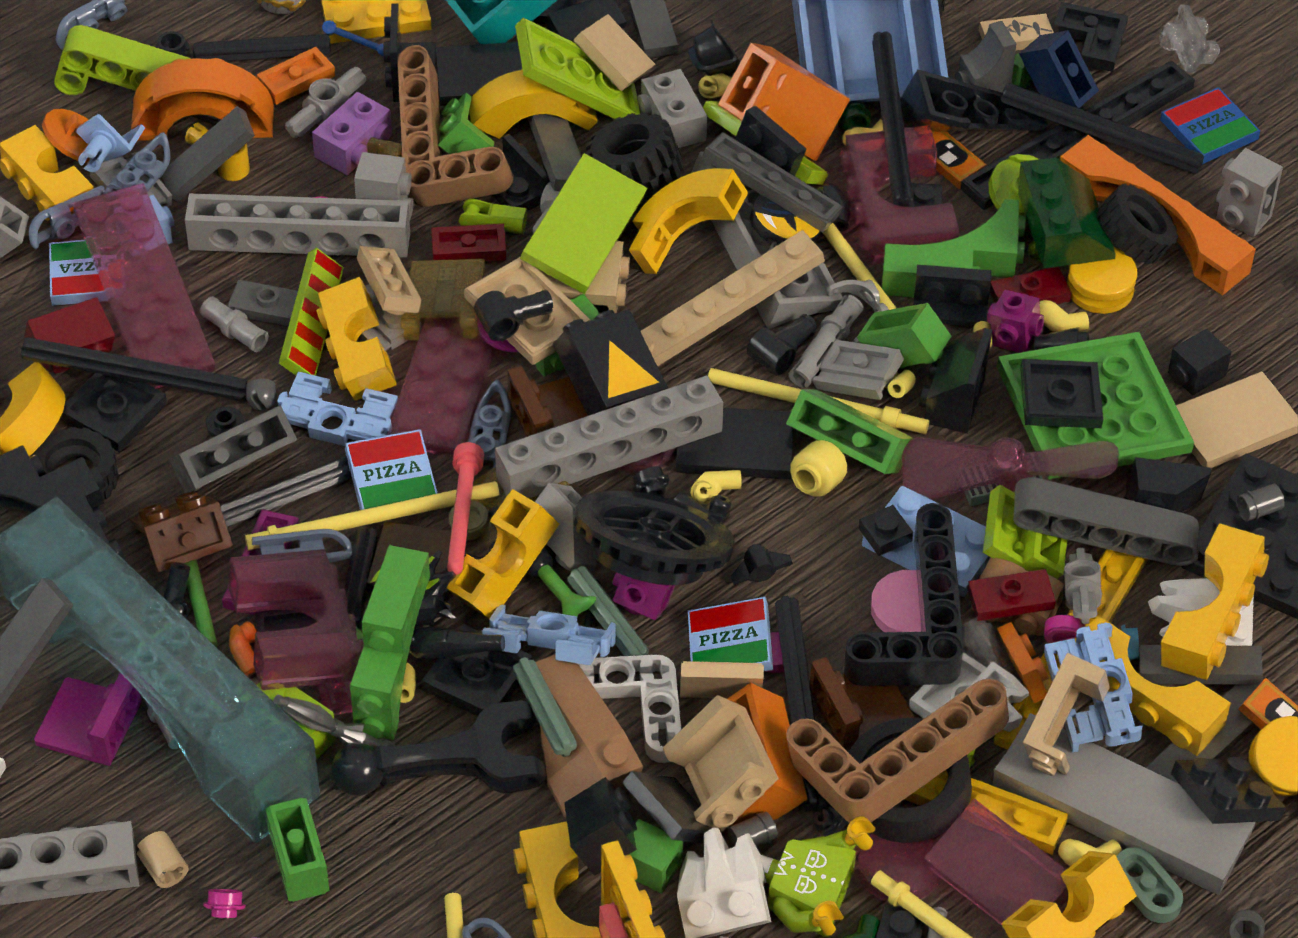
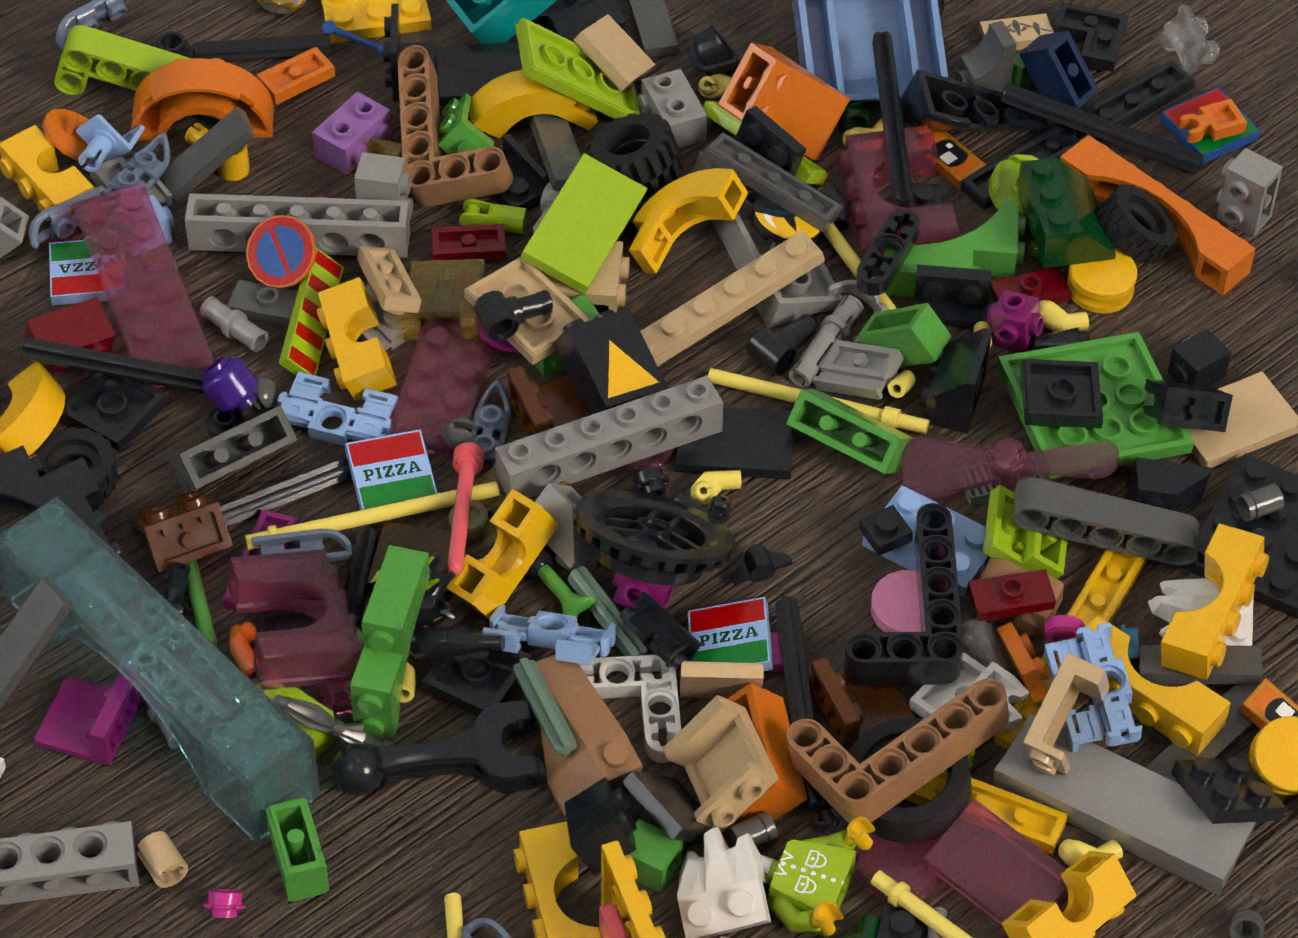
light grey axle [285,67,366,138] -> none
light yellow head [790,440,847,497] -> none
light grey axle [1064,548,1102,624] -> none
sand green plate [1117,847,1183,923] -> none
none -> dark purple head [202,355,259,413]
none -> piece [246,215,317,289]
none -> dark grey hinge [443,416,476,449]
none -> black hinge [619,591,702,671]
none -> black beam [856,209,920,296]
none -> black hinge [1143,379,1233,432]
none -> orange plate [1178,99,1247,143]

